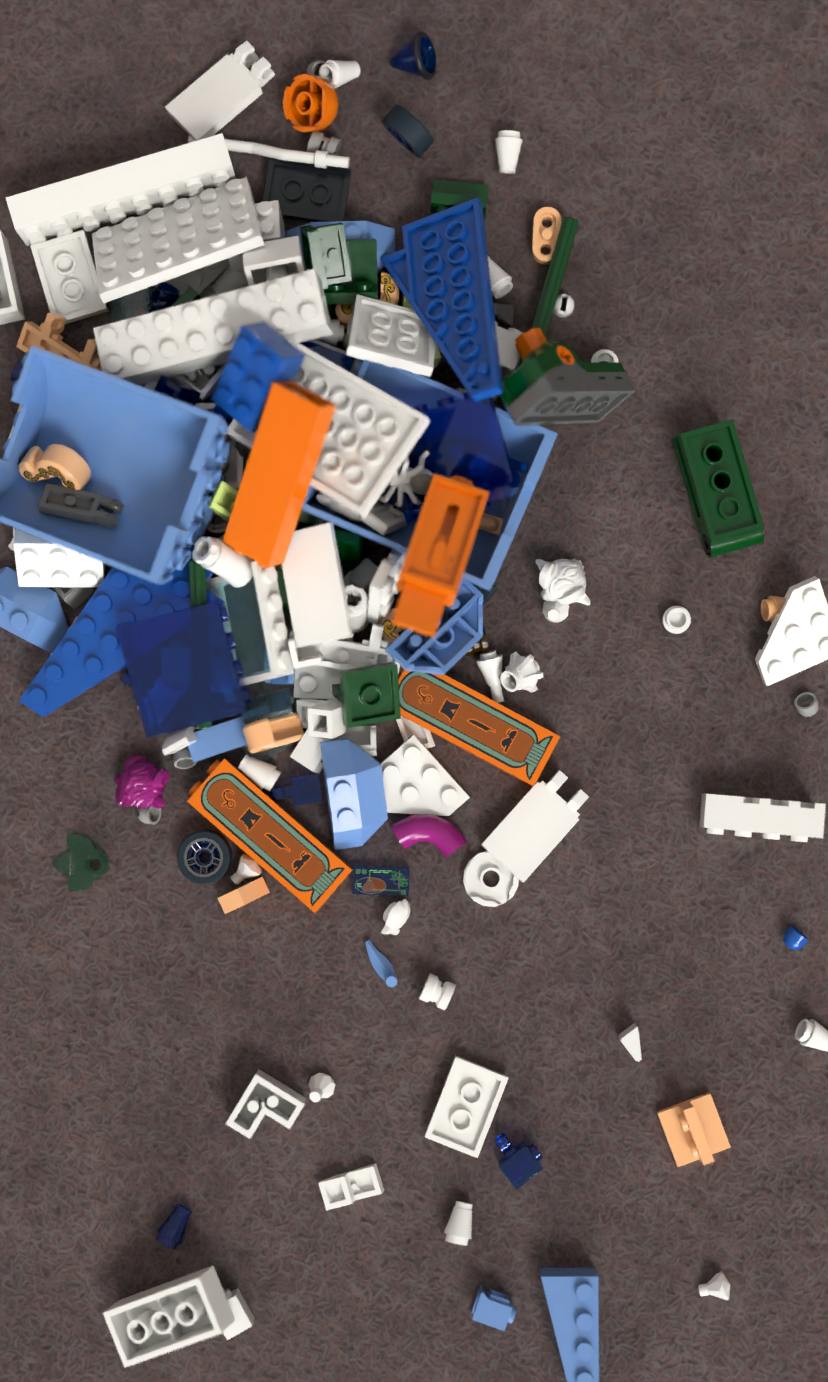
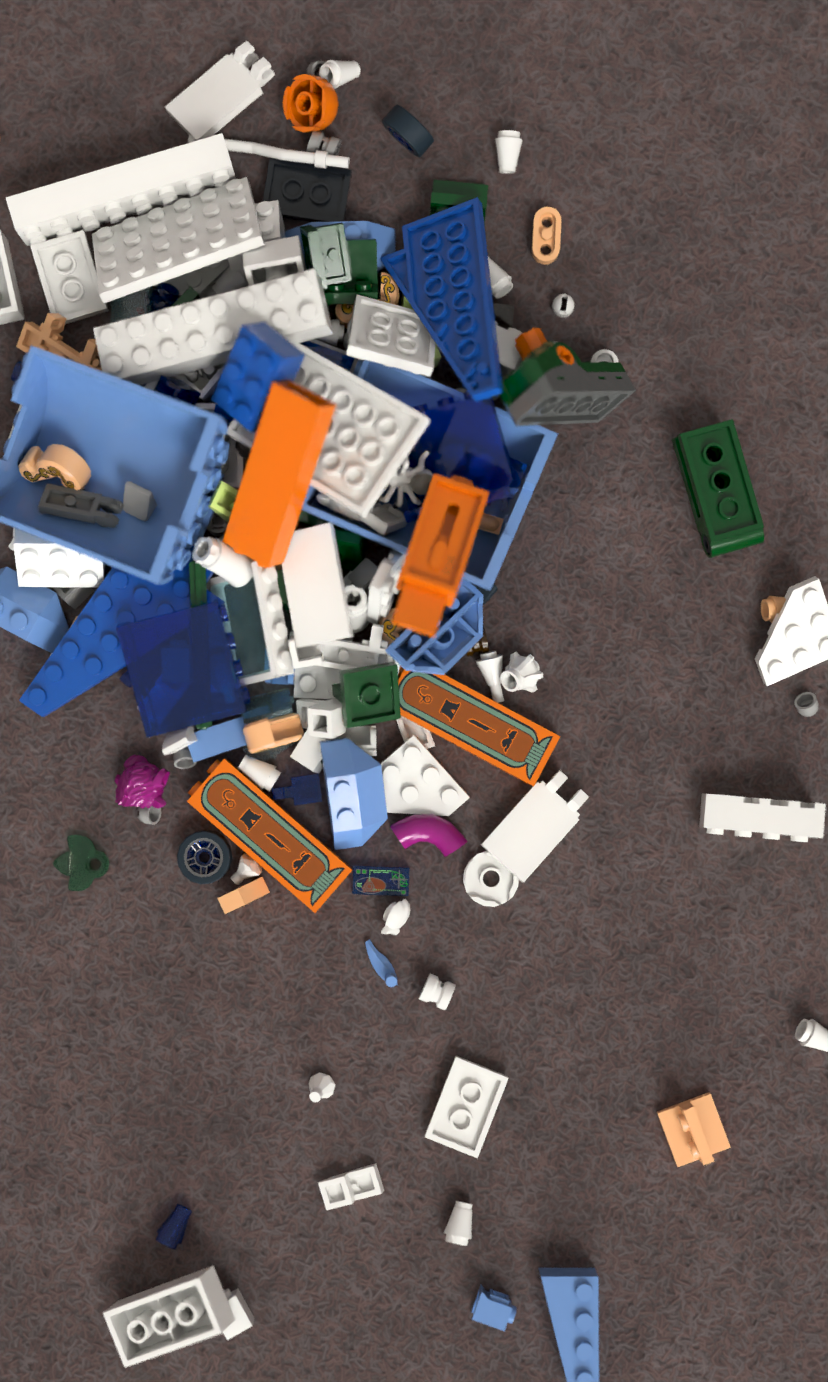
white brick [226,1069,307,1139] -> none
clear blue hat [389,31,437,80] -> none
clear blue brick [494,1133,544,1190] -> none
dark green axle [522,217,579,361] -> none
white hair [535,558,590,605] -> none
white rock [543,601,569,622] -> none
white slope [618,1023,642,1062] -> none
white plate [662,606,691,634] -> none
white rock [698,1271,730,1300] -> none
blue hinge [783,925,809,950] -> none
none -> light grey slope [123,481,157,521]

